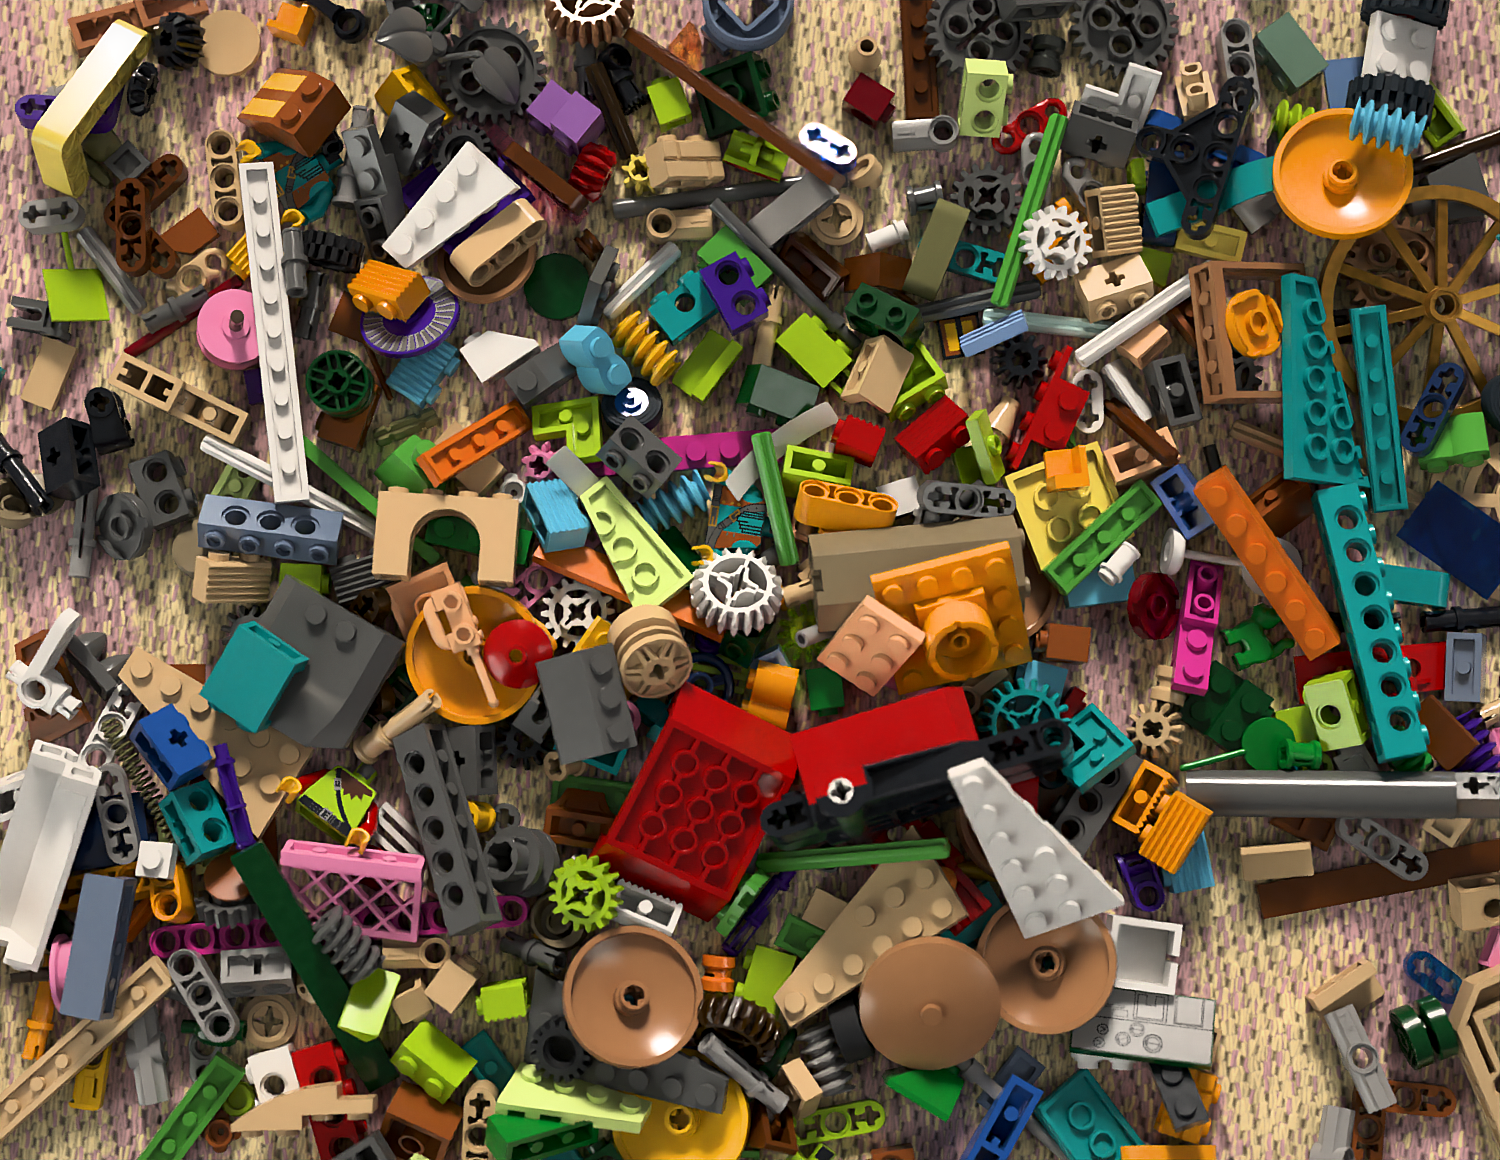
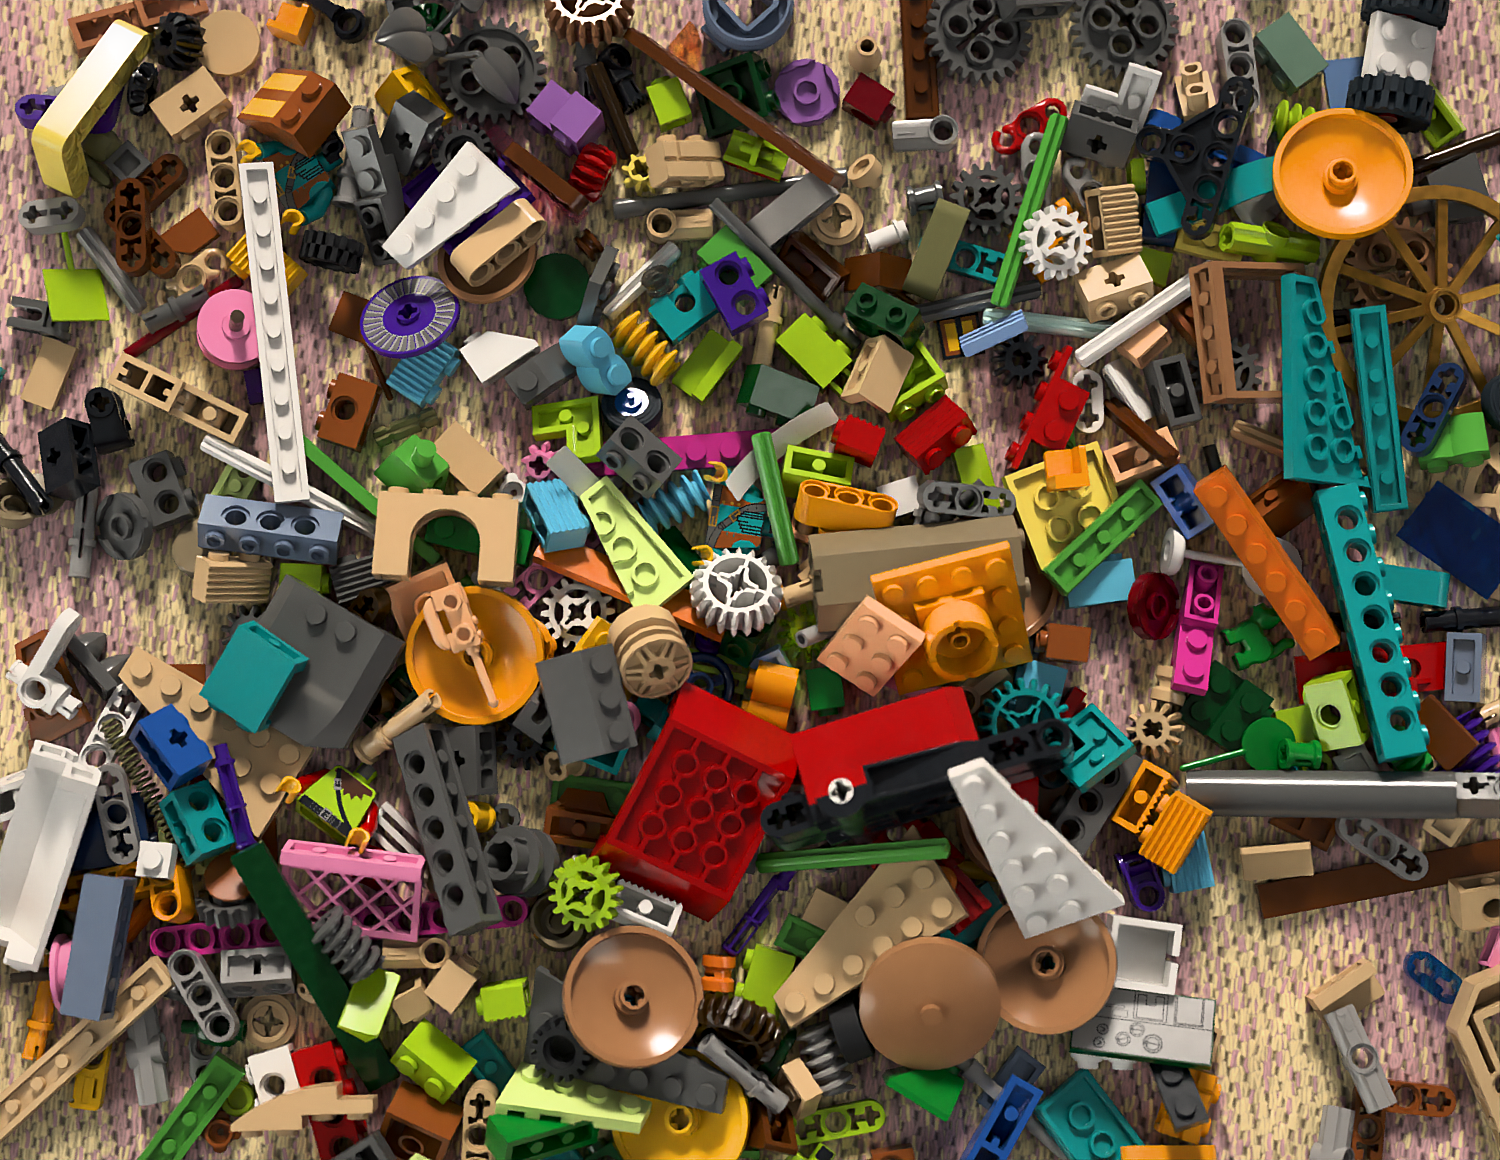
dark grey pin [281,227,309,298] -> none
dark grey pin [294,270,330,341] -> none
dark green wheel [305,350,375,419] -> none
light orange brick [347,259,431,322] -> none
orange tile [415,399,532,488] -> none
red dish [483,619,553,689] -> none
dark grey pin [500,931,567,975] -> none
bright green wing [715,869,771,937] -> none
beam [799,123,857,174] -> none
yellowish green brick [956,58,1013,138] -> none
lime plate [965,408,1005,485] -> none
tan cone [988,396,1021,447] -> none
pearl dark grey wheel [1027,34,1066,78] -> none
white pin [1098,541,1141,586] -> none
light orange tile [1225,289,1283,359] -> none
medium azure piece [1349,96,1428,157] -> none
dark green wheel [1389,994,1459,1070] -> none
none -> tan brick [148,65,233,144]
none -> clear smoke bush [640,265,675,298]
none -> medium lavender tile [774,58,840,127]
none -> lime piece [1218,221,1320,265]

